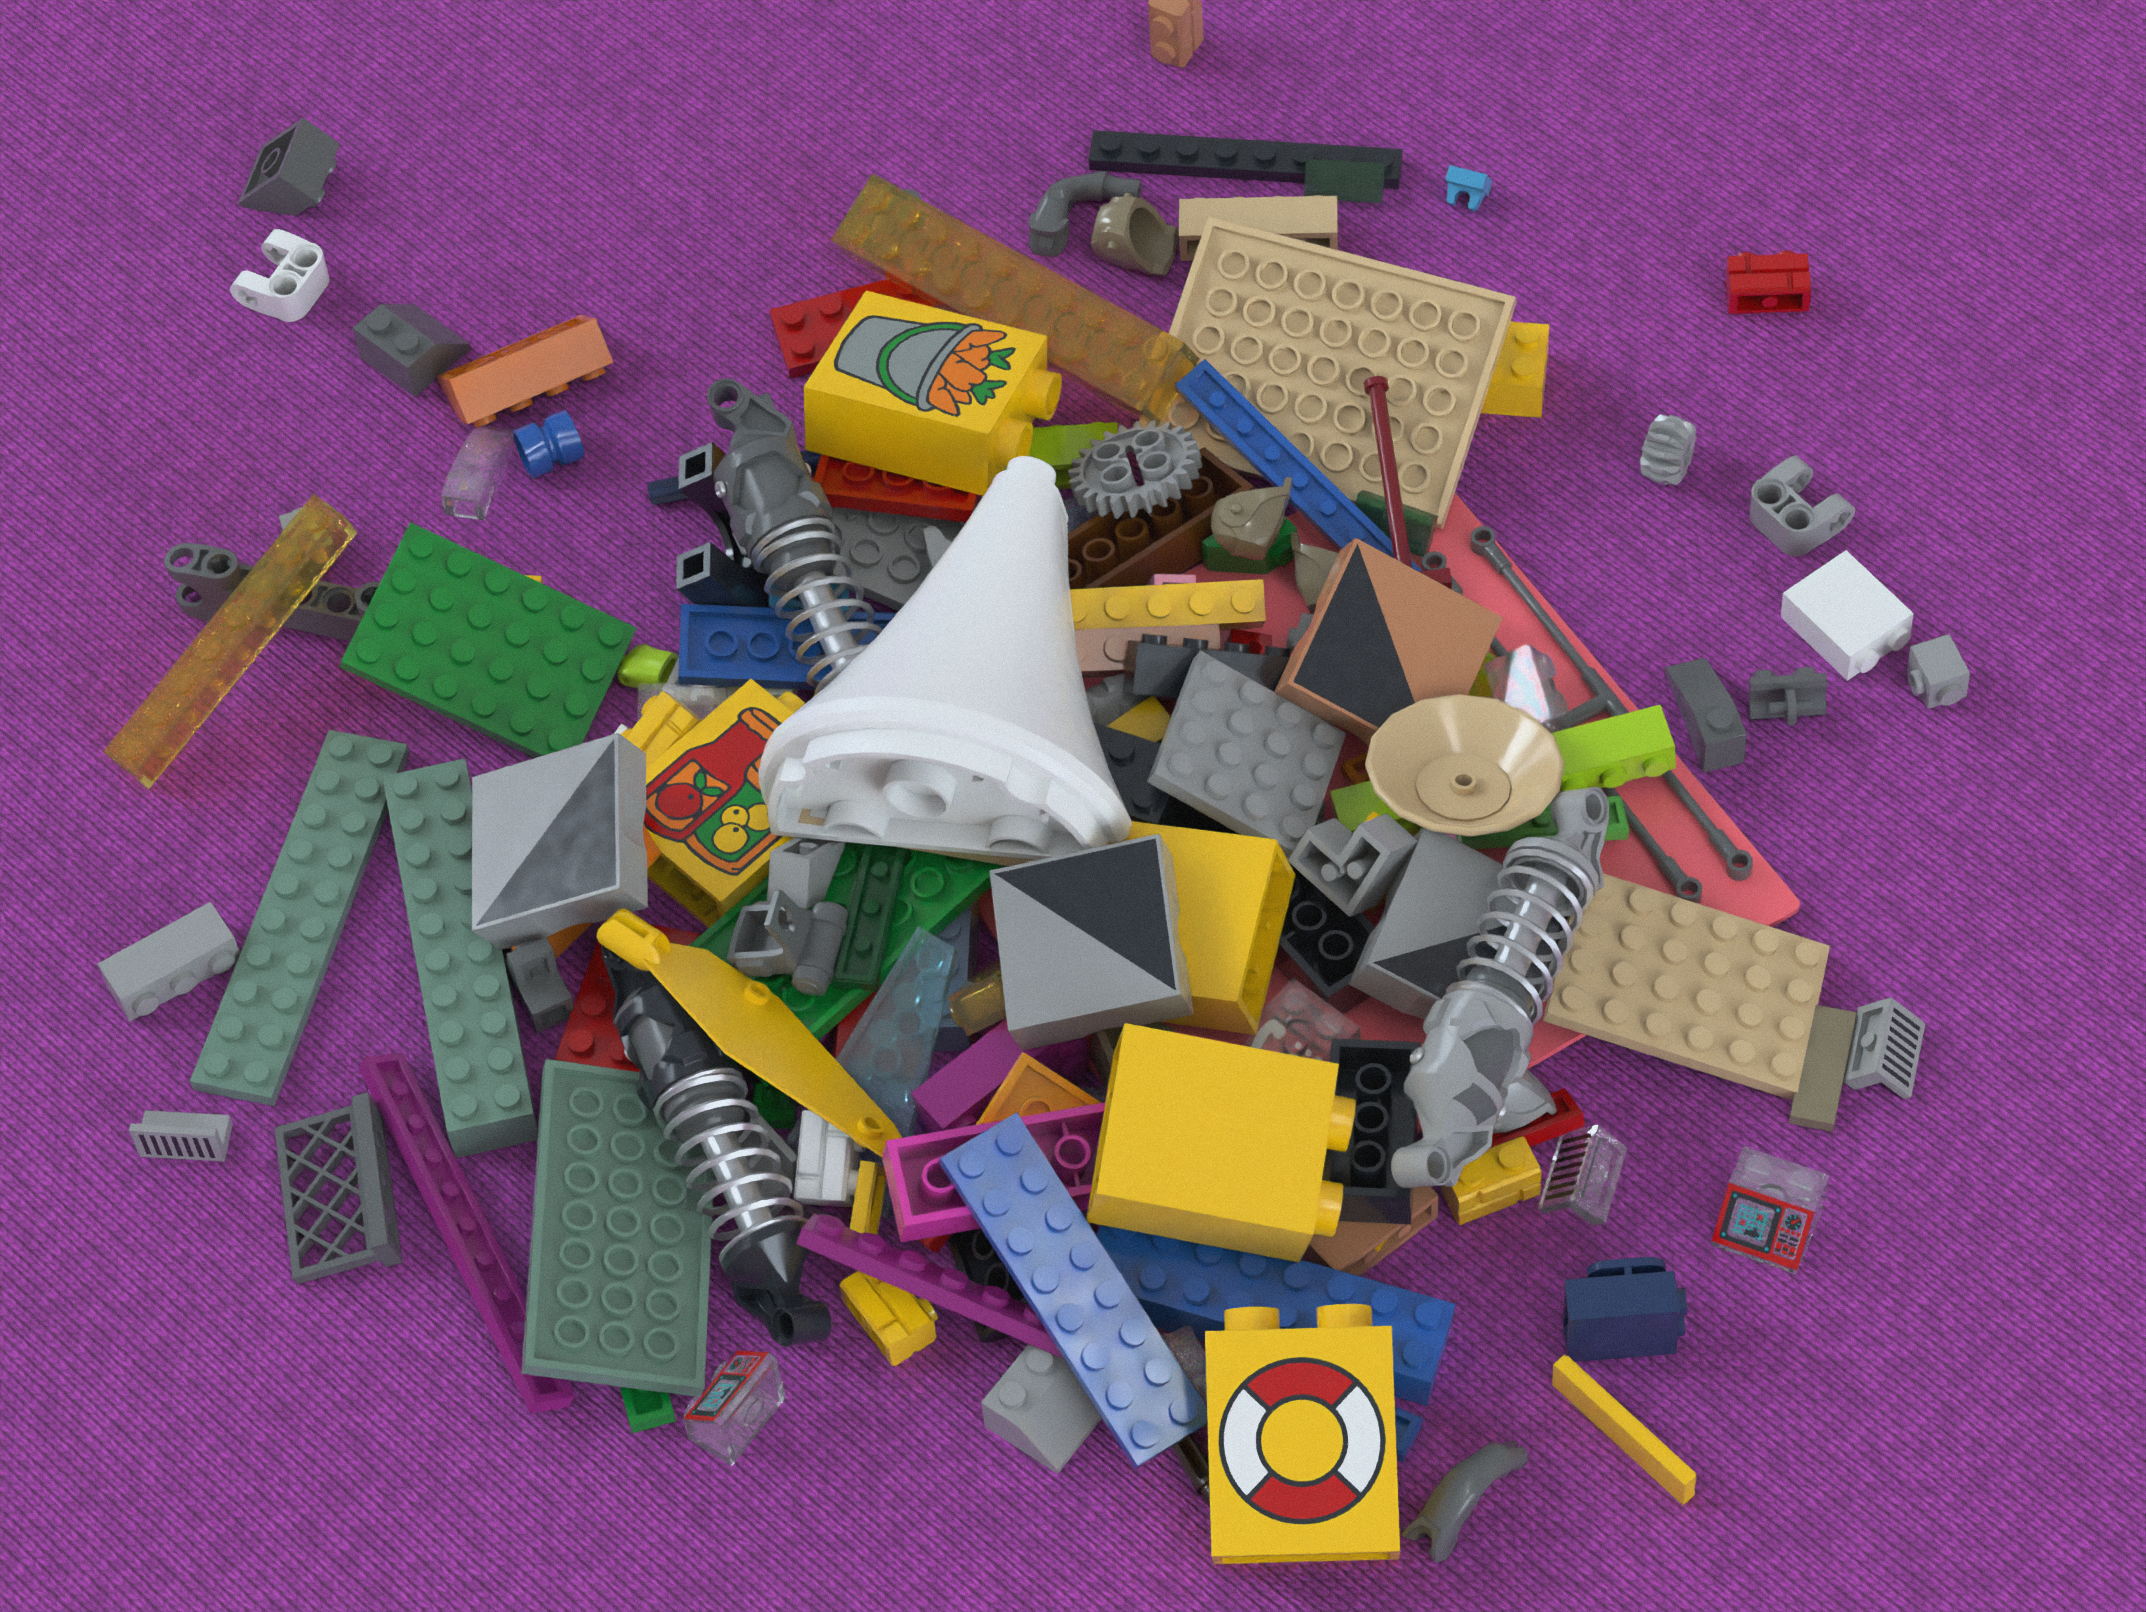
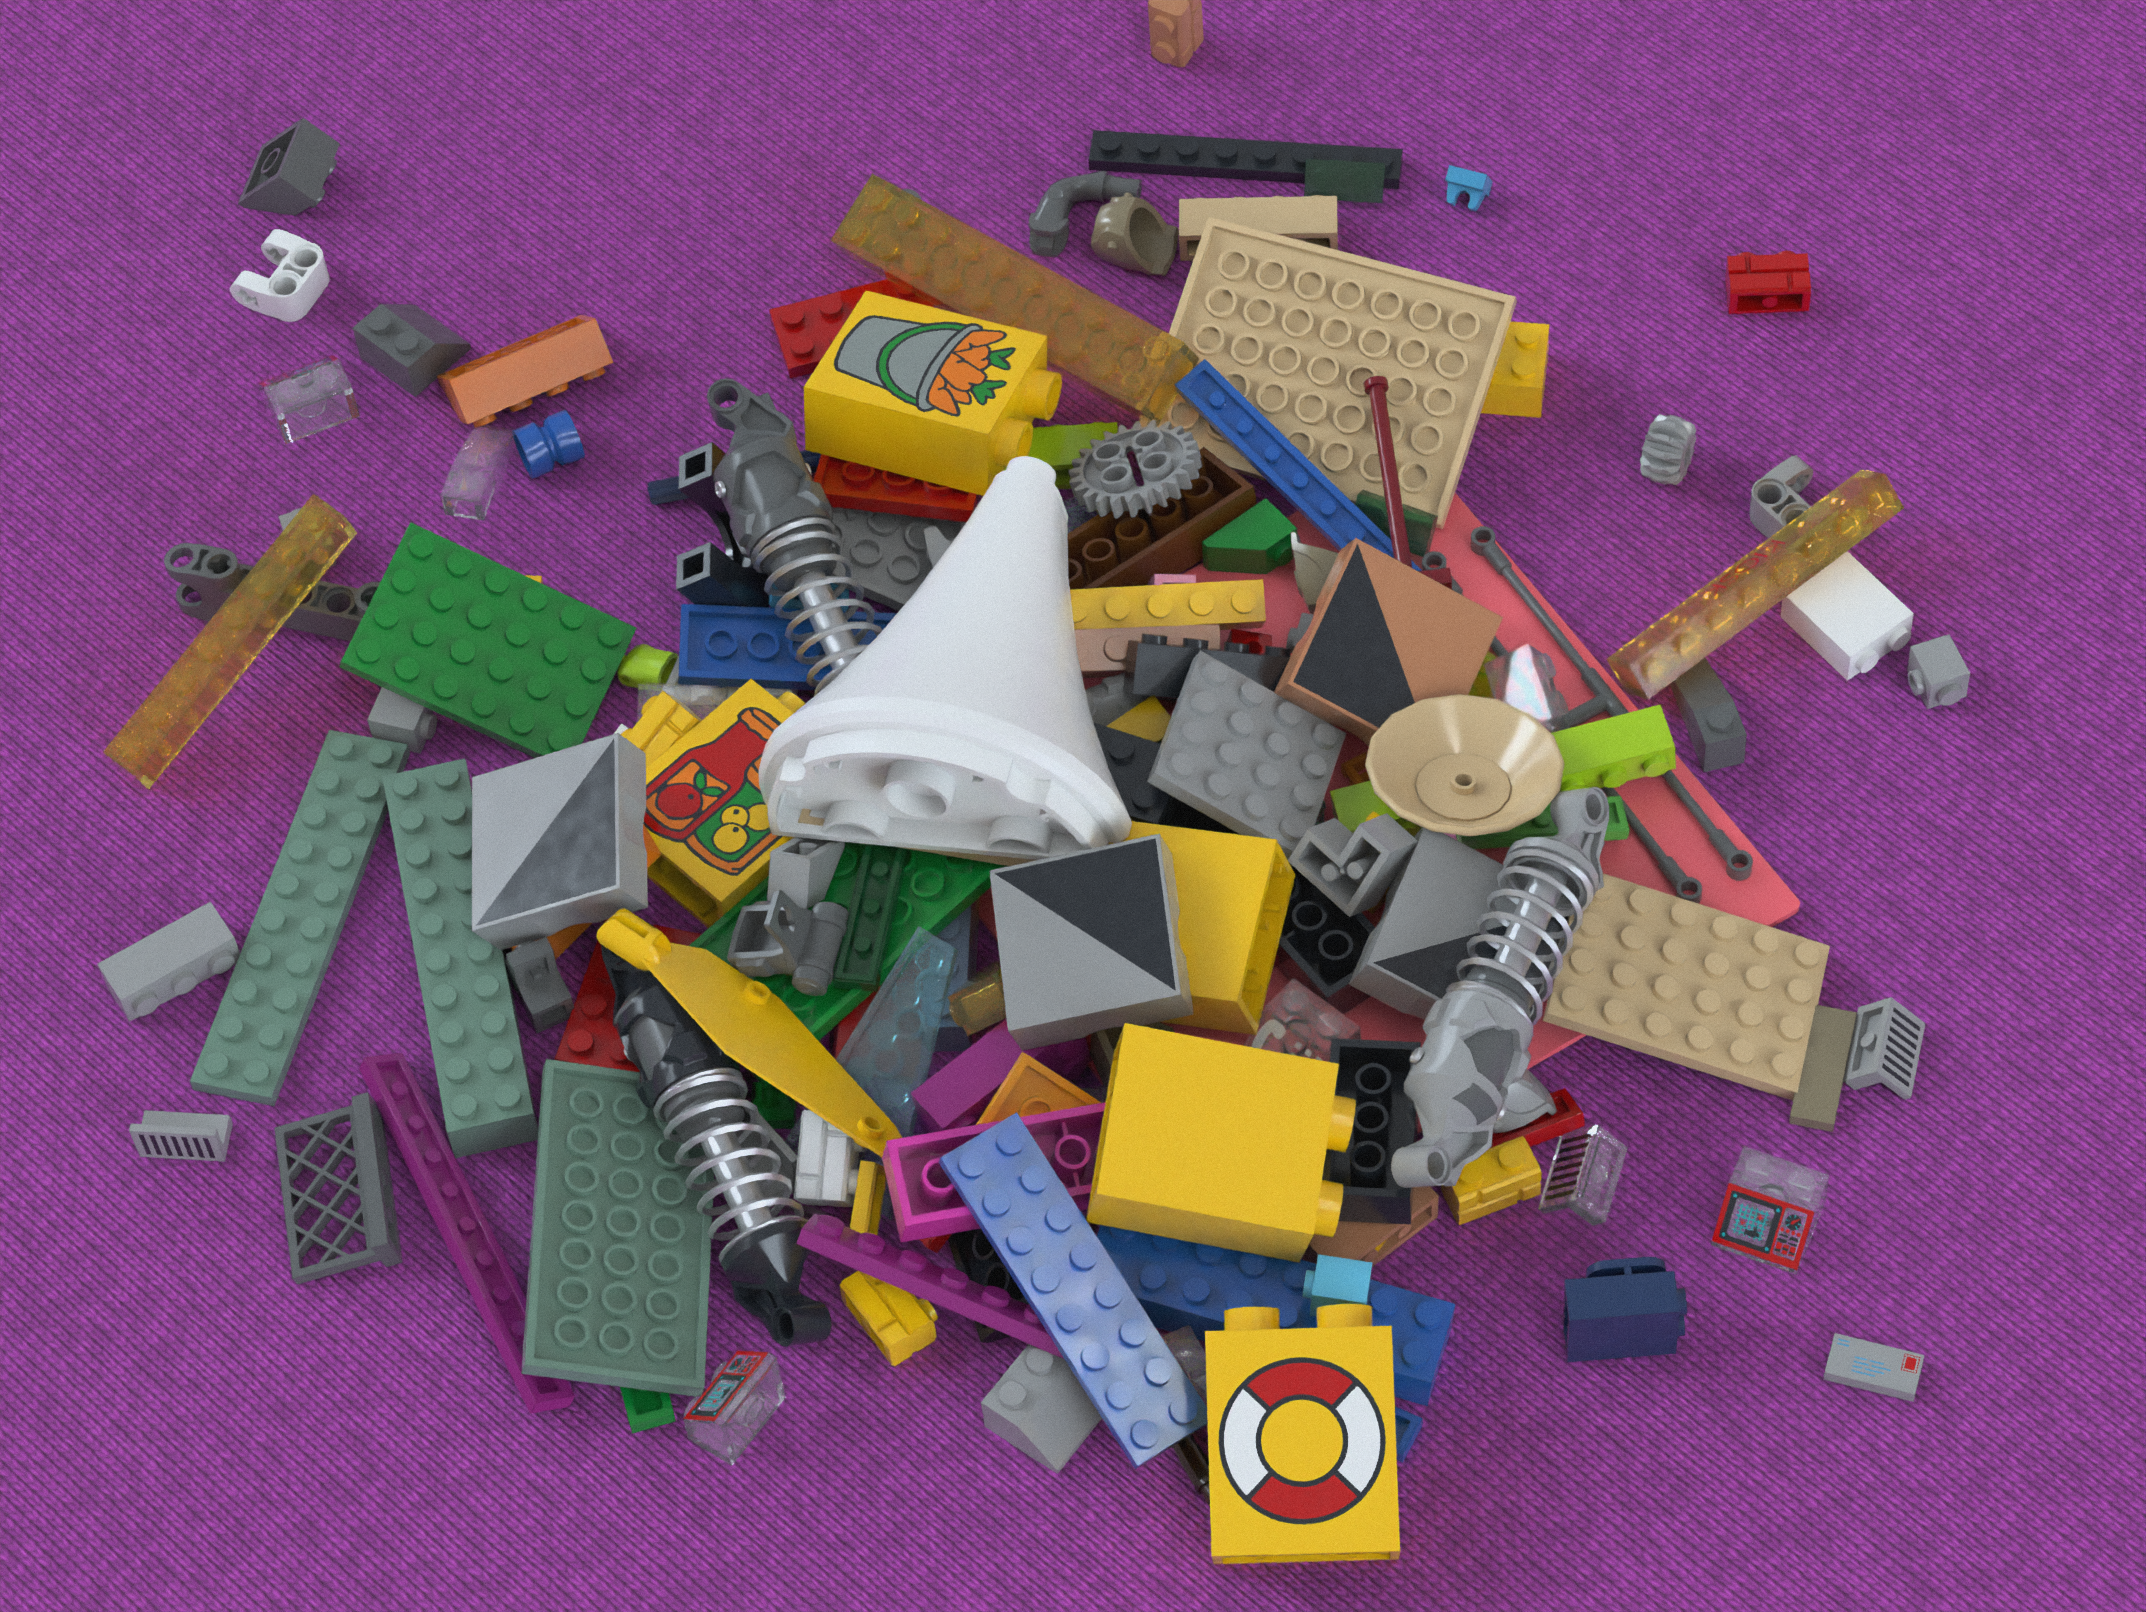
dark tan helmet [1211,477,1293,560] -> none
dark grey piece [1402,1441,1528,1563] -> none
yellow tile [1552,1355,1696,1505] -> none
dark grey hips [1749,667,1827,726] -> none
none -> clear slope [258,355,360,445]
none -> light grey brick [367,687,437,754]
none -> medium azure brick [1302,1254,1372,1316]
none -> clear yellow brick [1606,470,1904,699]
none -> light grey tile [1823,1333,1925,1402]

